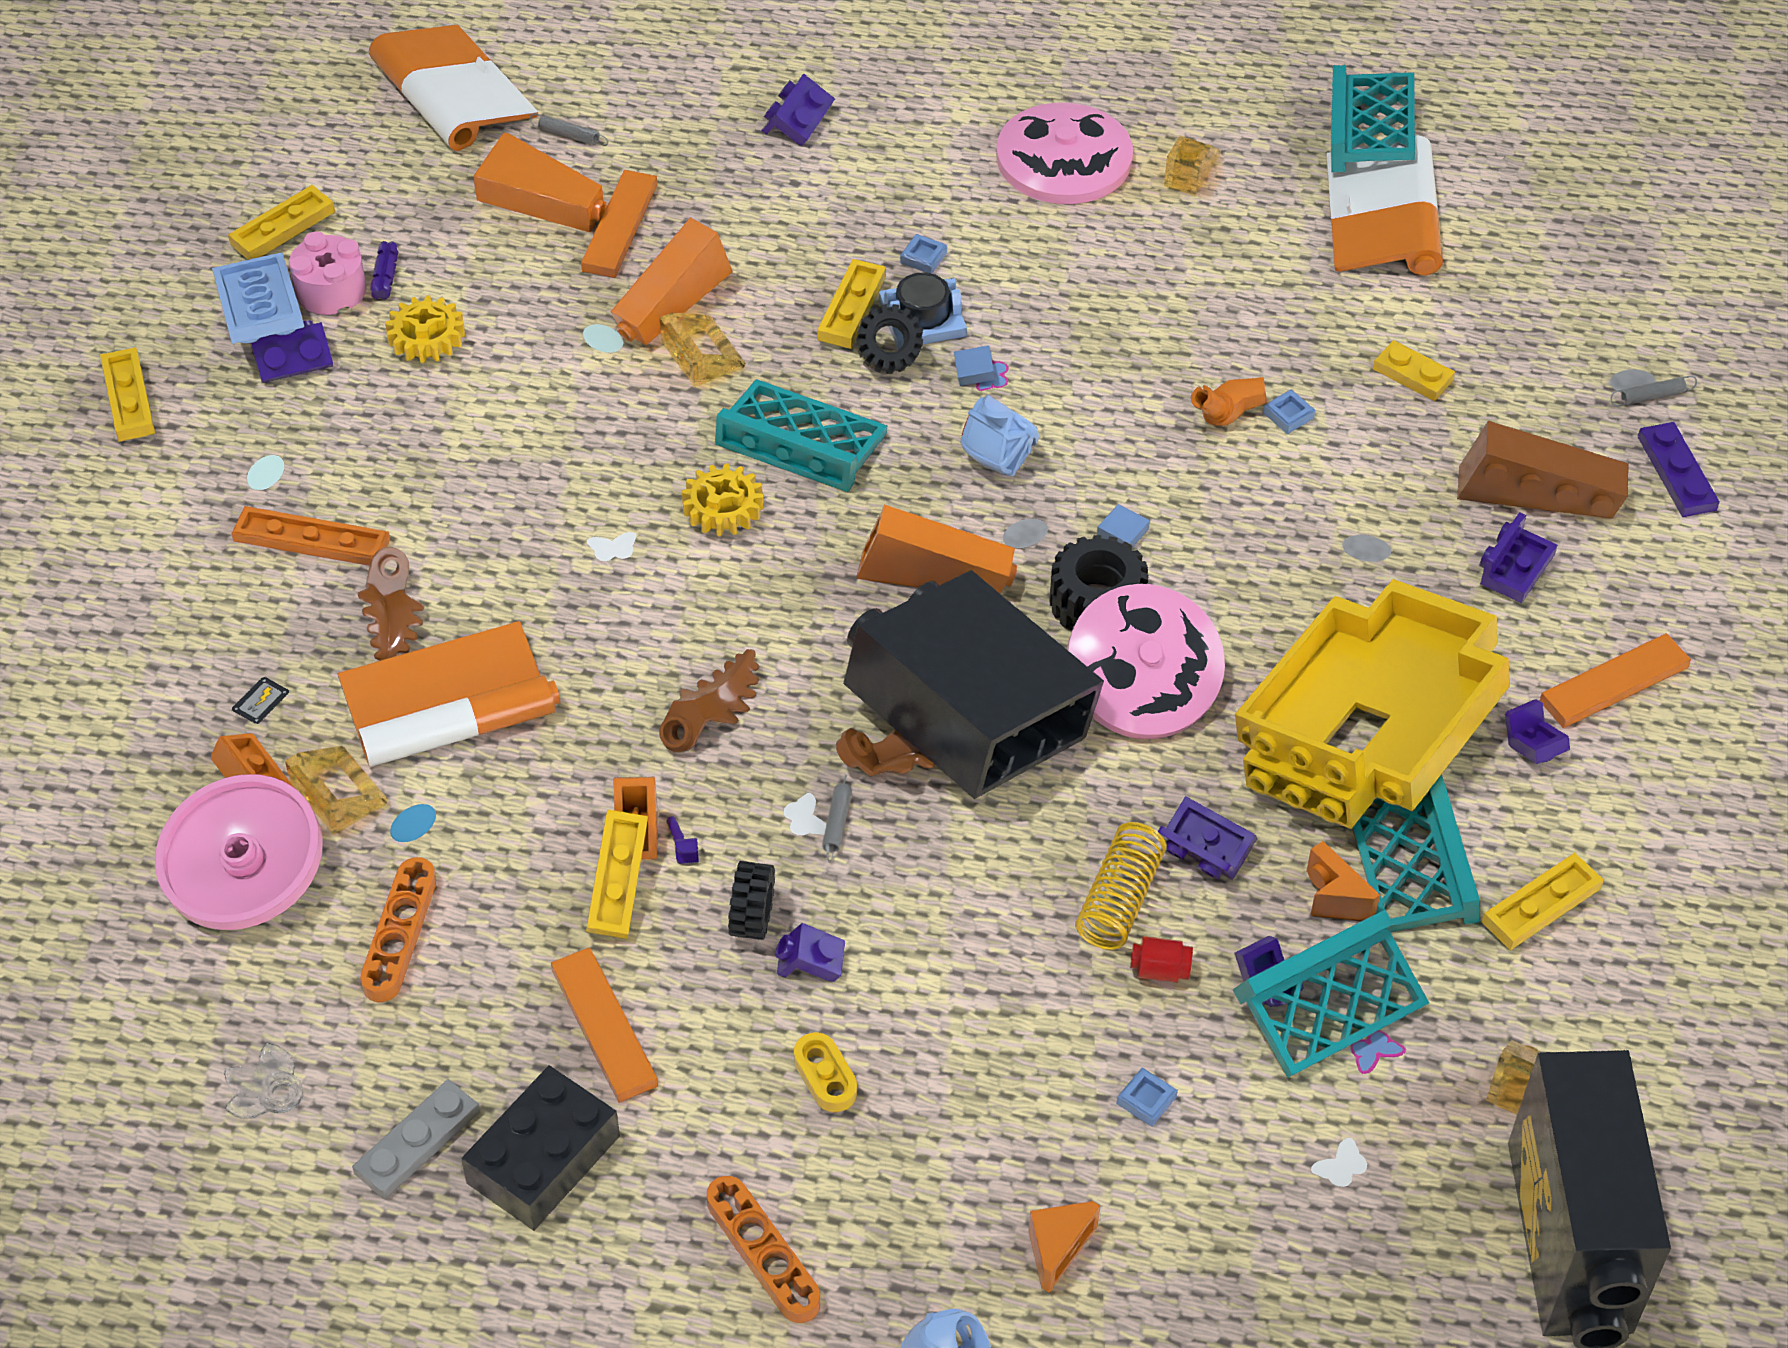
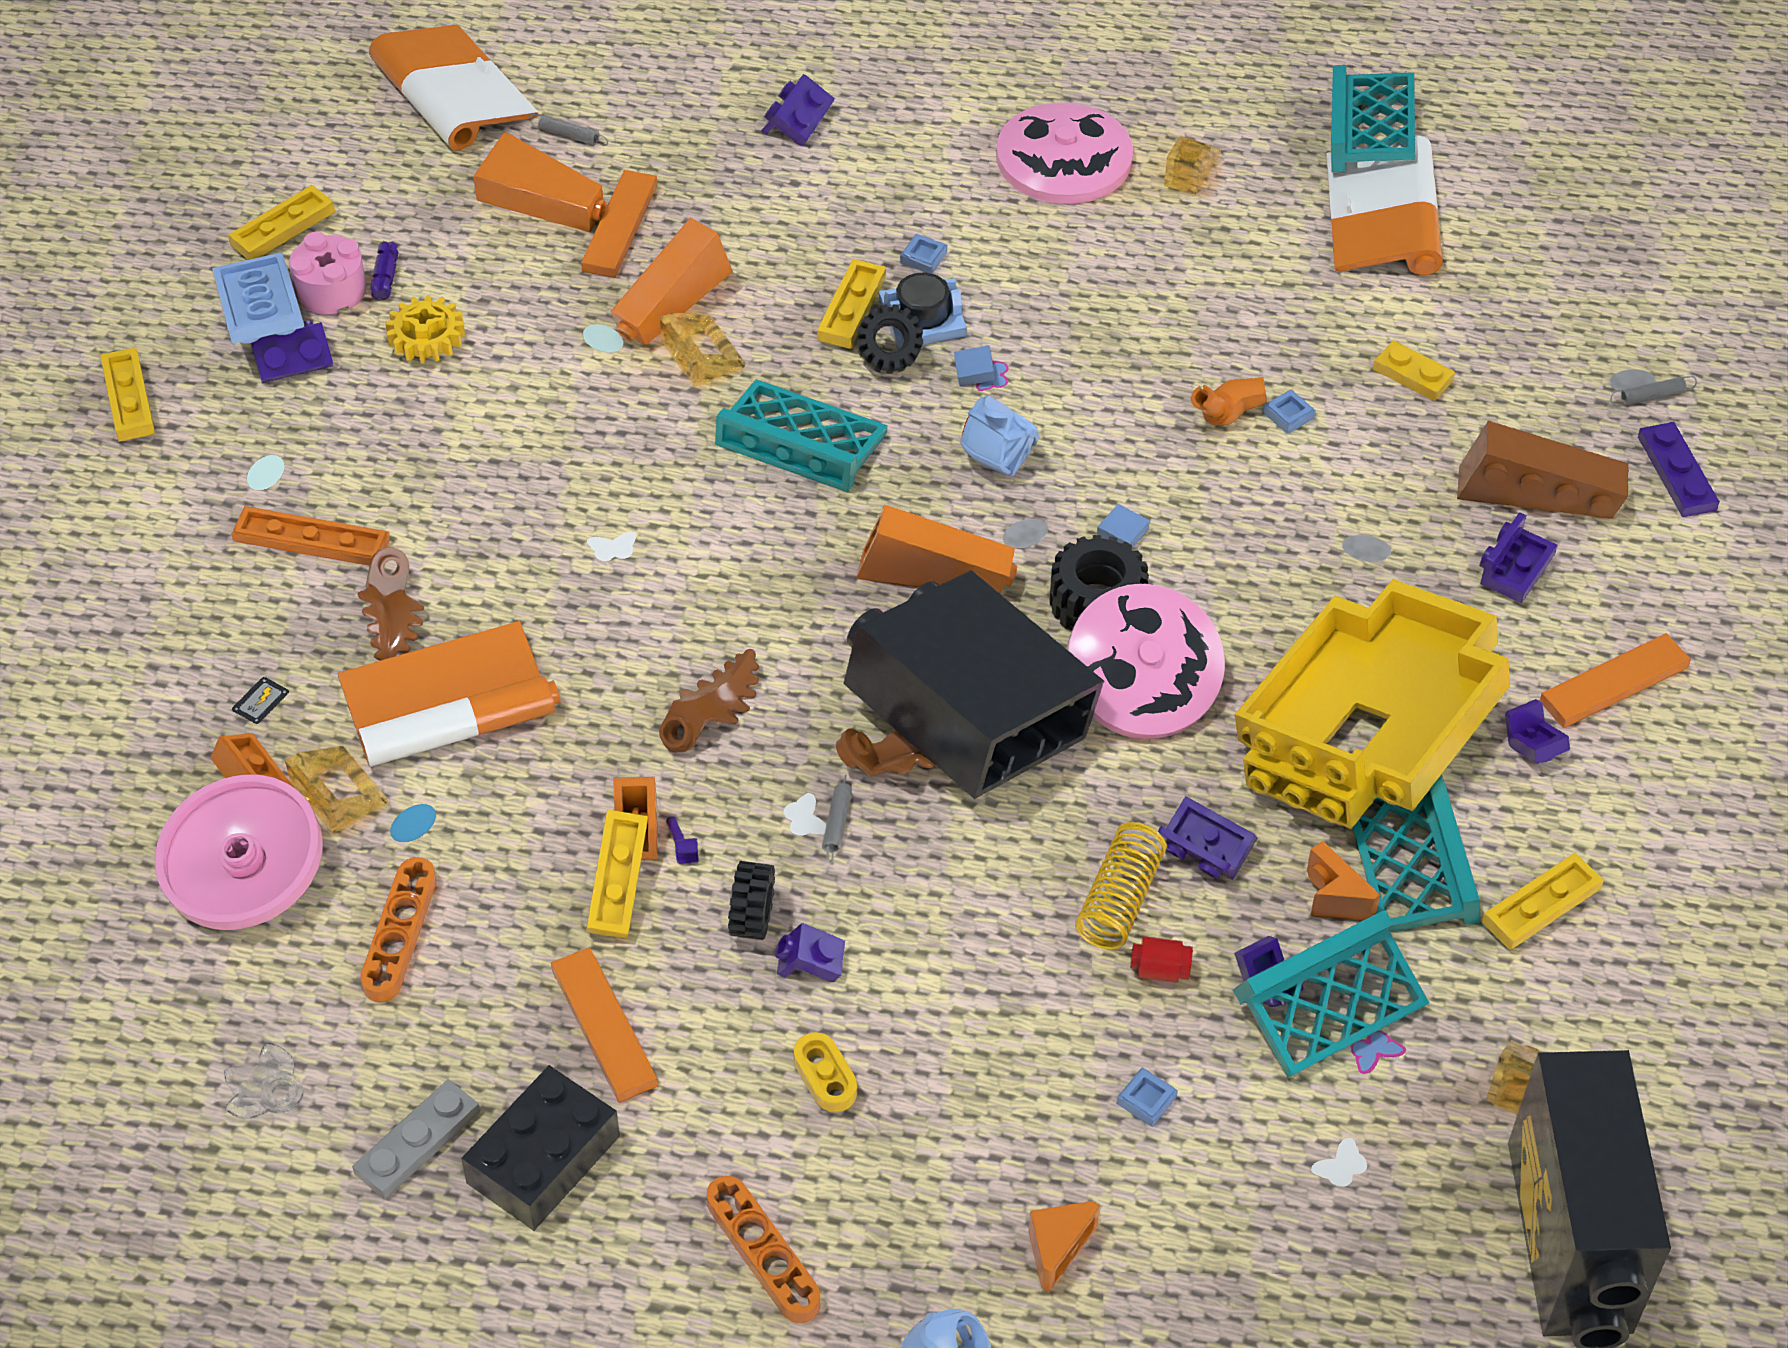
yellow gear [682,463,764,536] -> none

